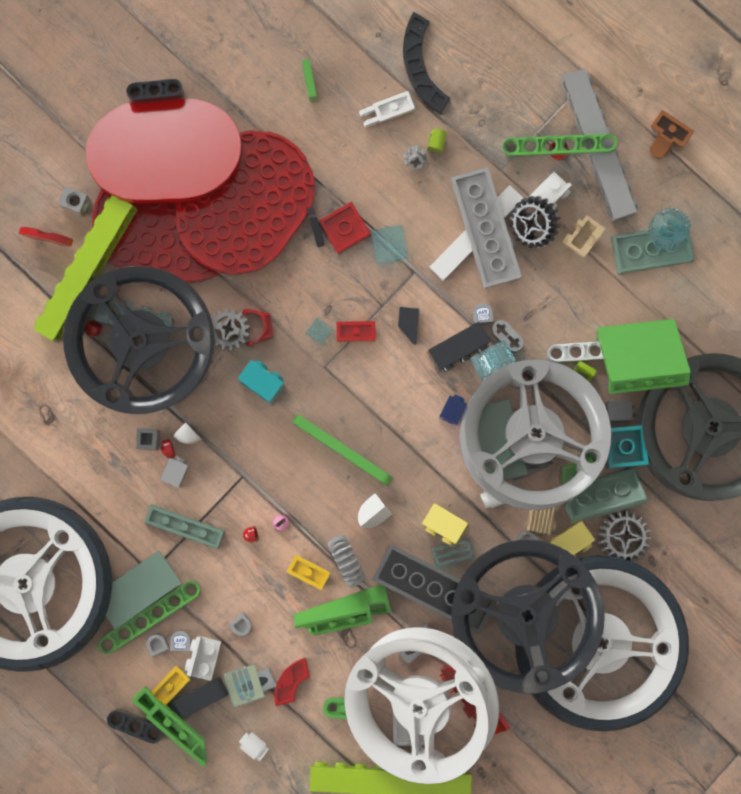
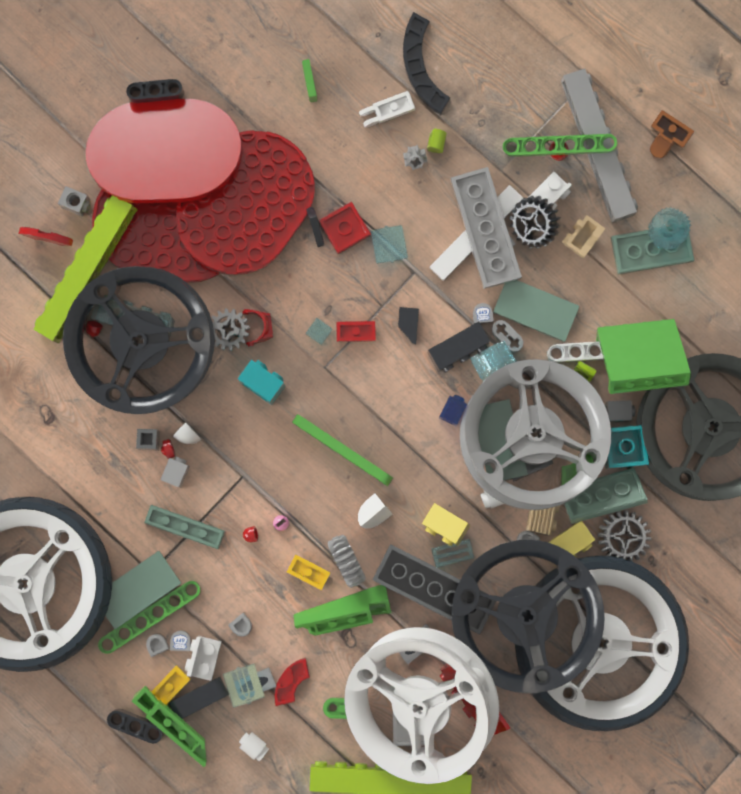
none -> sand green tile [493,280,579,342]

